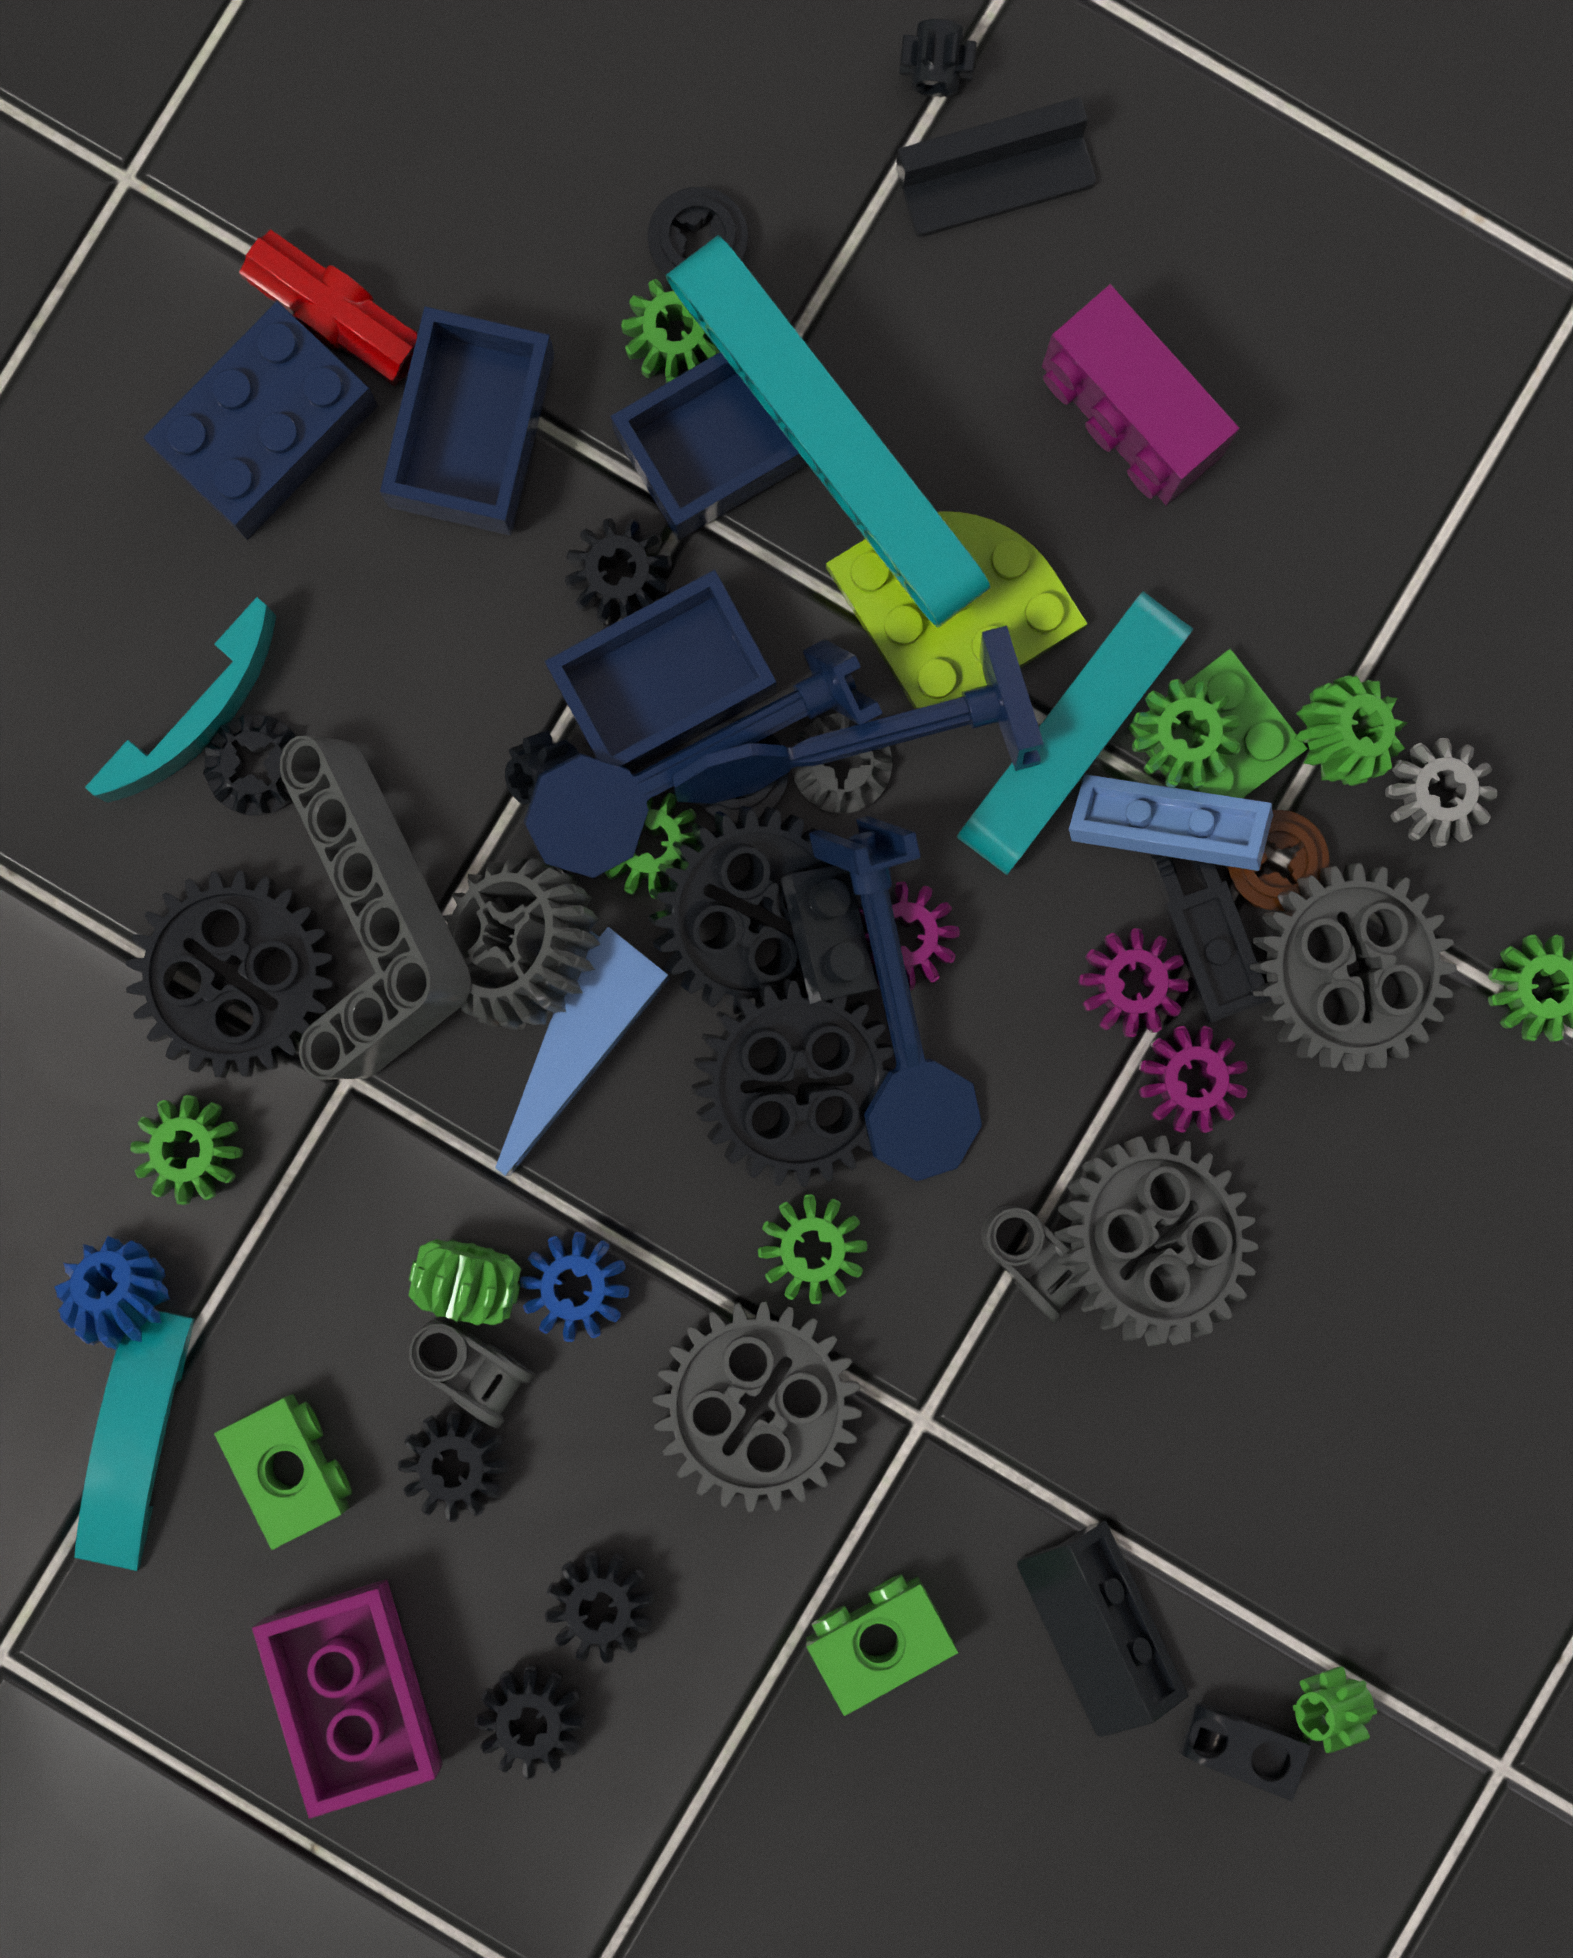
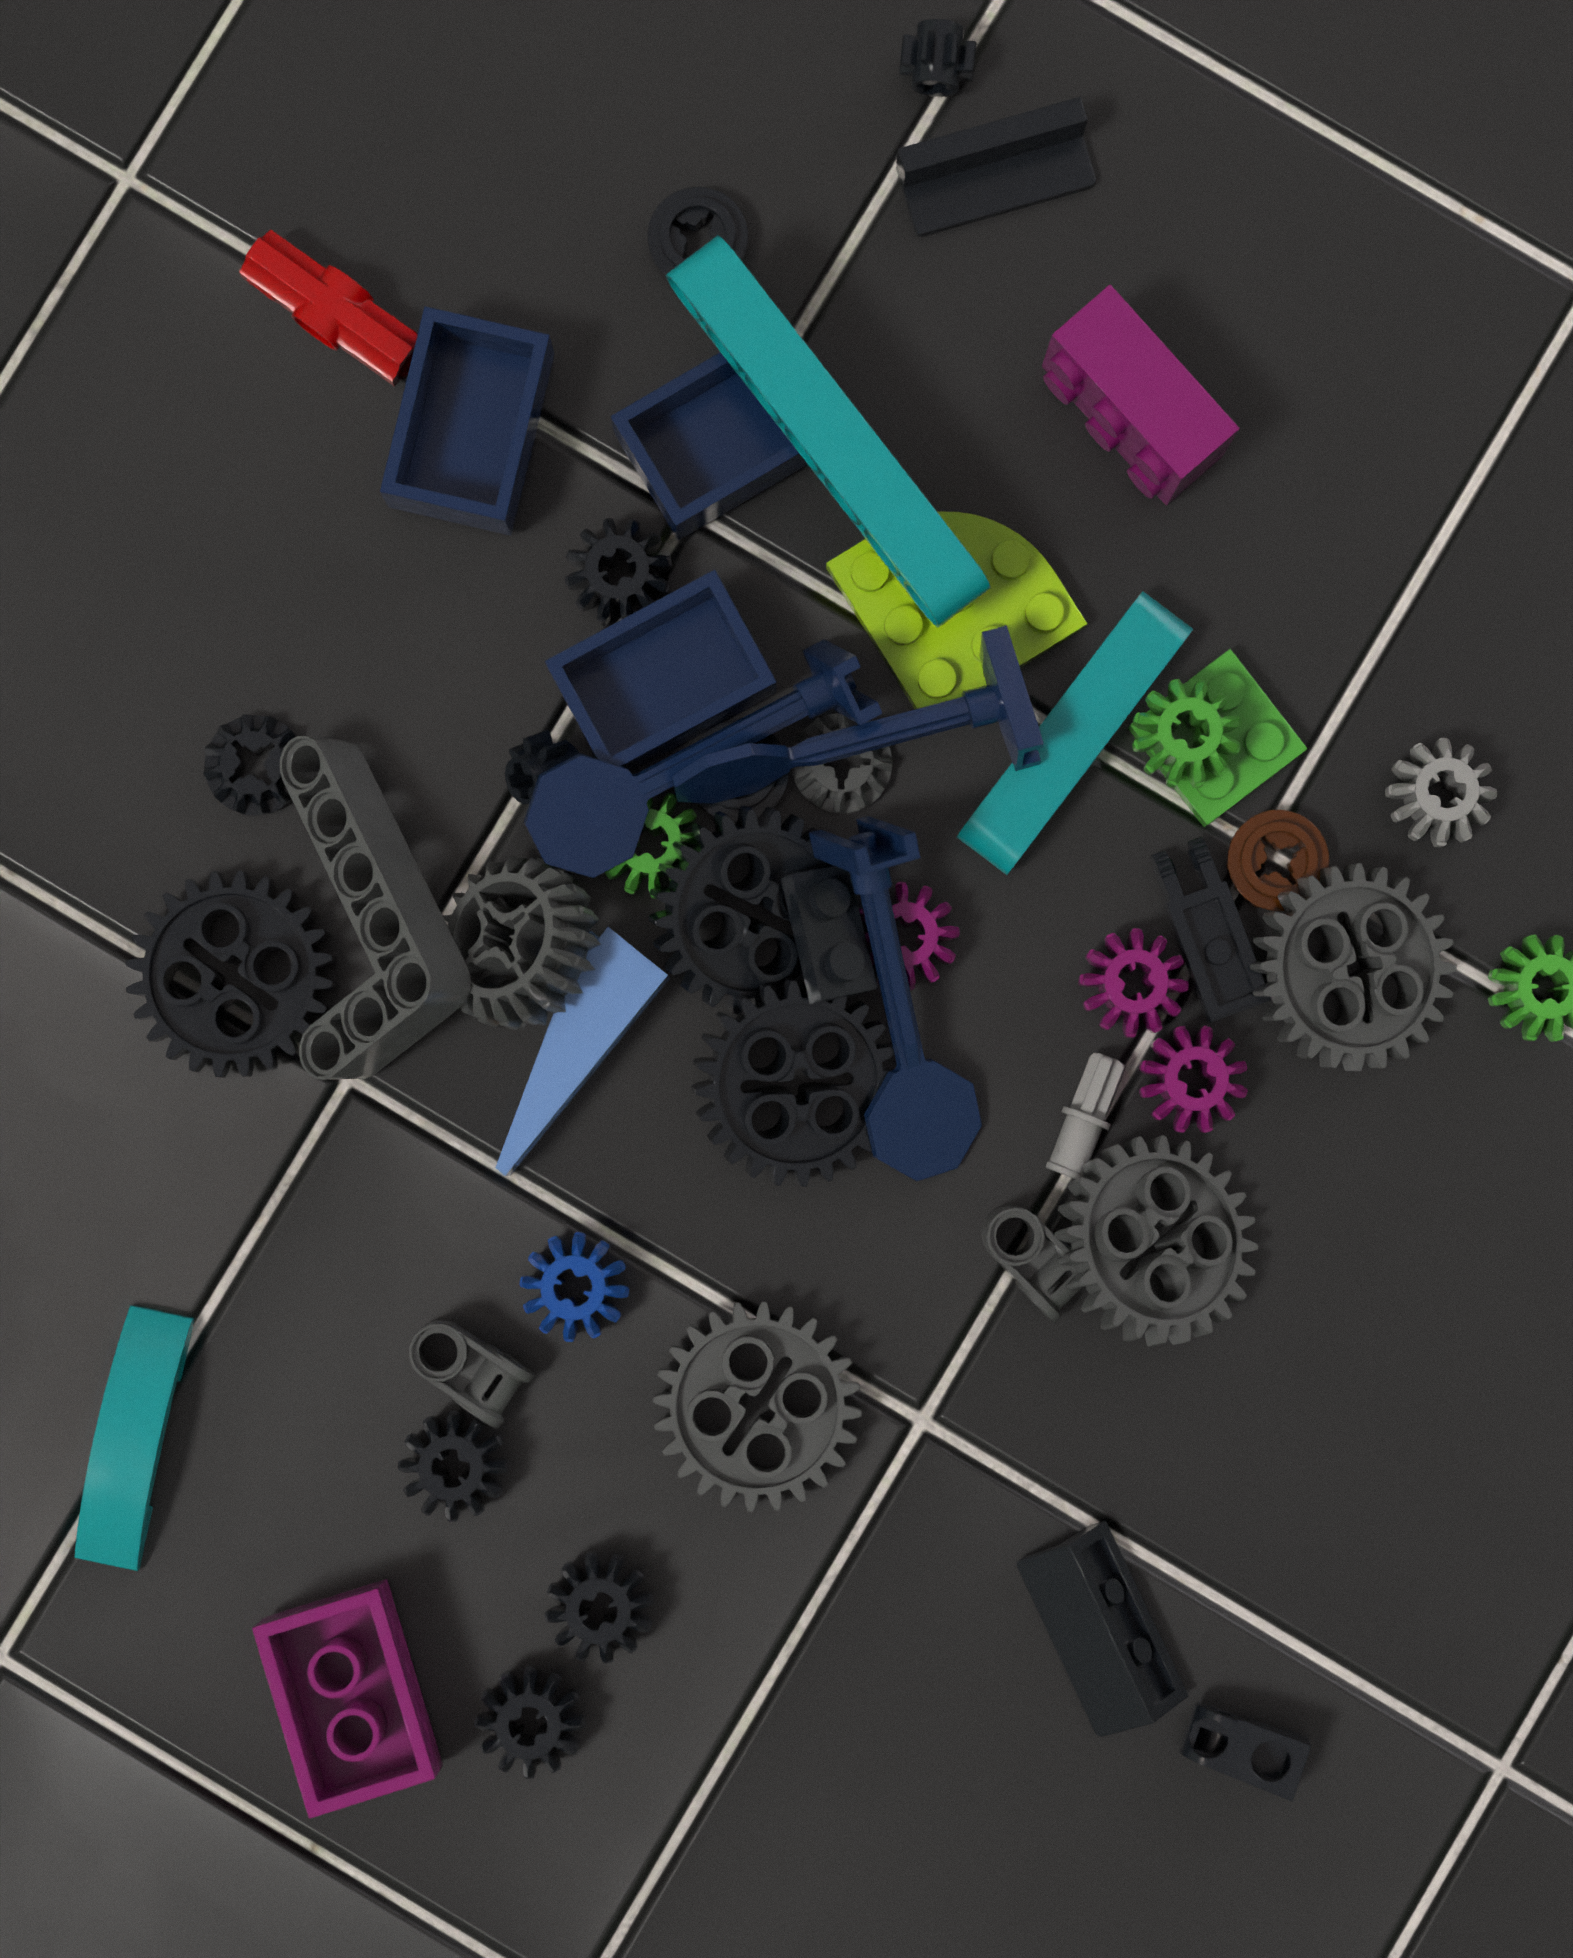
blue gear [54,1236,170,1351] -> none
teal slope [85,597,276,803] -> none
bright green gear [130,1095,243,1205] -> none
dark blue piece [143,301,378,540] -> none
bright green brick [214,1394,352,1550] -> none
bright green gear [408,1239,521,1326] -> none
bright green gear [621,279,719,383] -> none
bright green gear [758,1194,867,1304] -> none
bright green brick [806,1574,958,1716] -> none
medium blue plate [1069,774,1273,871] -> none
bright green gear [1293,1666,1377,1753] -> none
bright green gear [1294,676,1407,786] -> none
none -> light grey axle [1045,1053,1125,1180]

